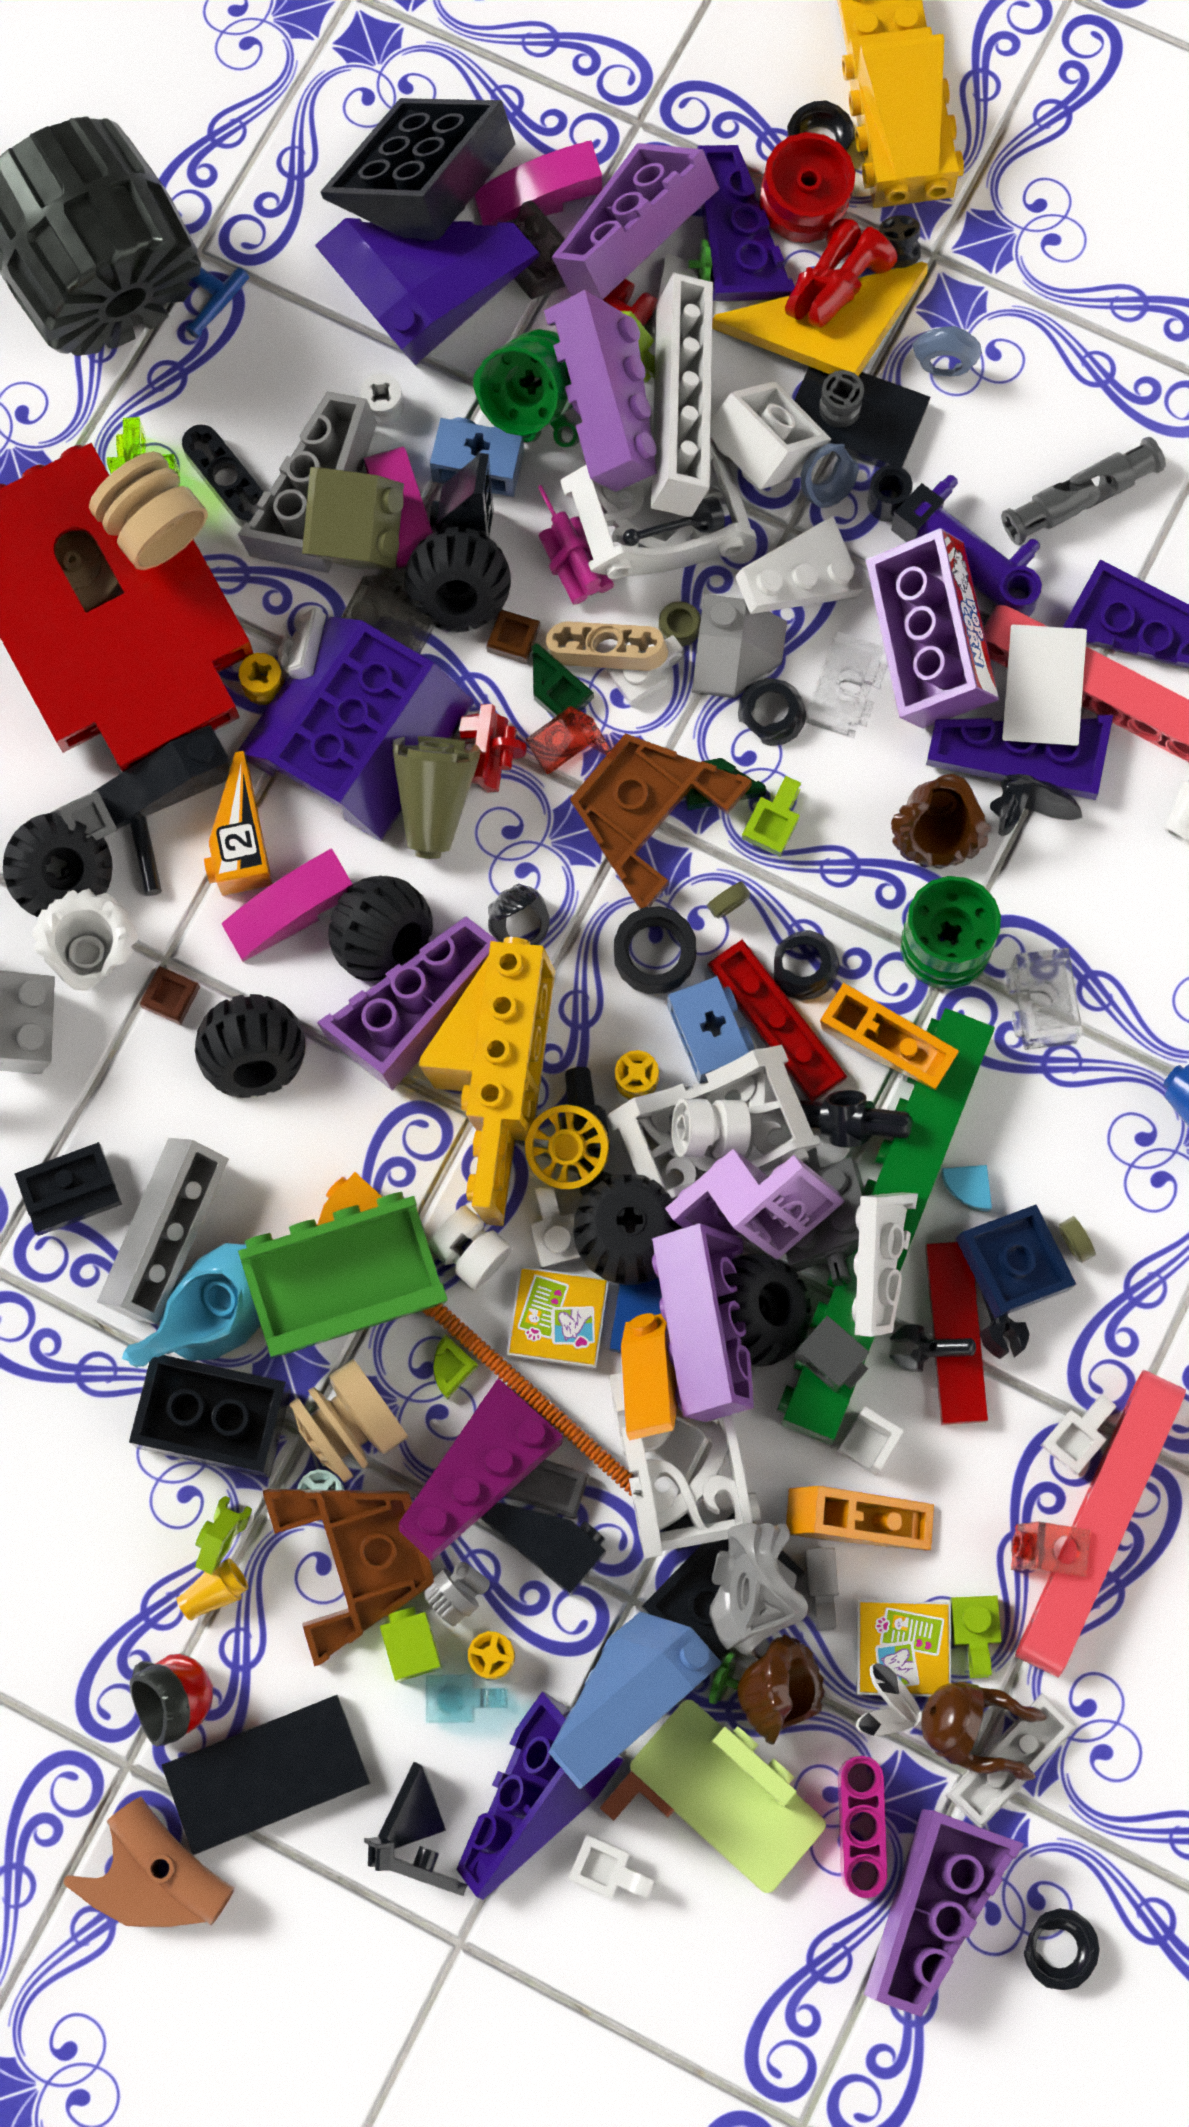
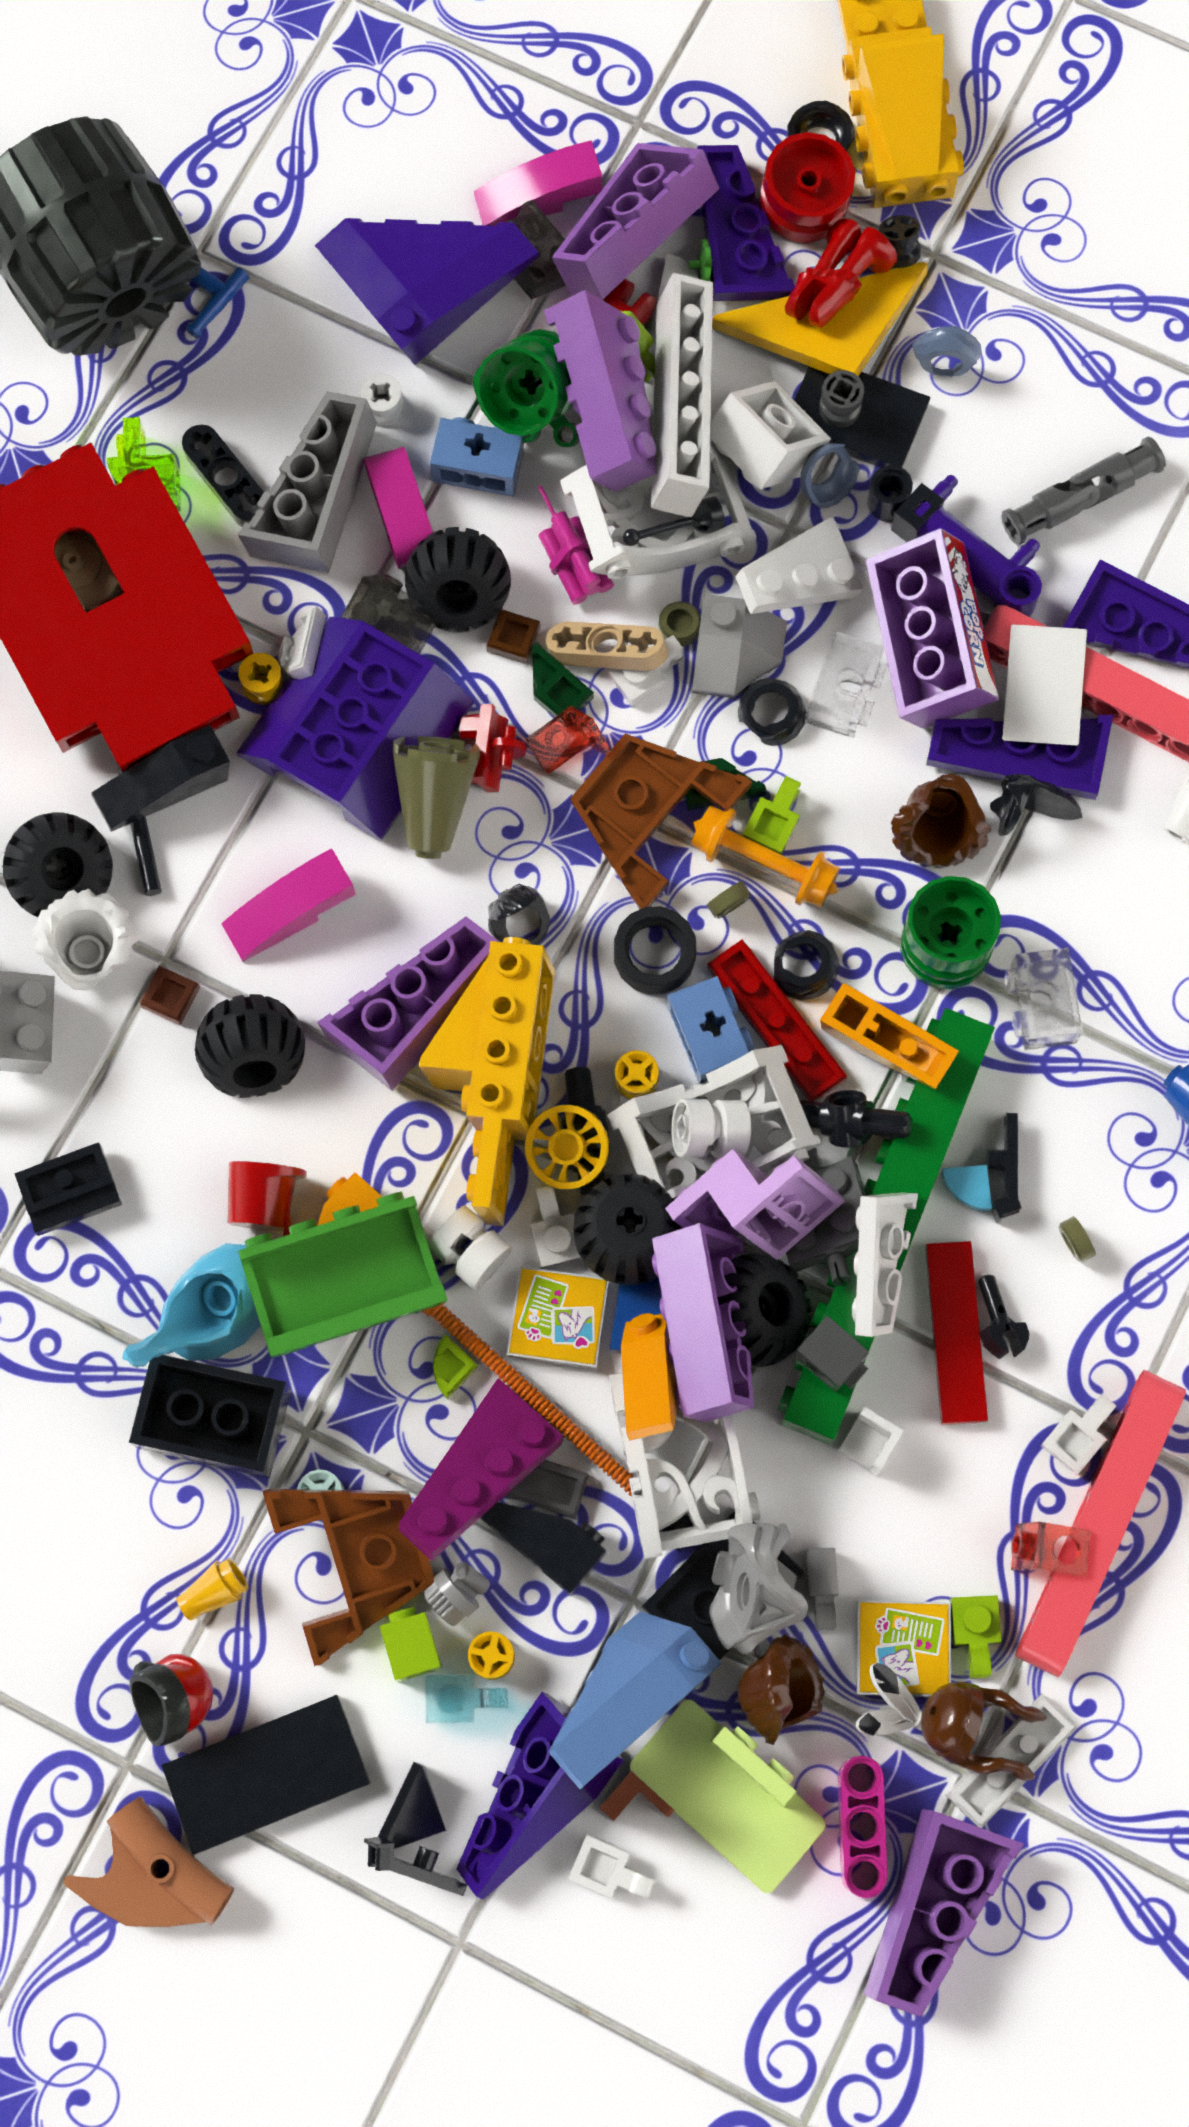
dark grey brick [50,791,118,841] -> none
tan wheel [89,451,208,570] -> none
light grey brick [97,1138,229,1324] -> none
lime plate [195,1496,252,1575] -> none
slope [204,751,273,896] -> none
tan wheel [289,1359,408,1483] -> none
olive slope [302,467,404,569] -> none
black slope [320,98,516,241] -> none
black wheel [328,875,433,984] -> none
black slope [430,453,494,538] -> none
bright green plant [709,1652,739,1705] -> none
light orange slope [786,1486,934,1551] -> none
black bar [889,1324,976,1372] -> none
dark blue plate [955,1204,1077,1319] -> none
black piece [1024,1908,1100,1990] -> none
none -> red hat [227,1161,307,1236]
none -> light orange piece [691,806,840,908]
none -> black piece [986,1113,1022,1224]

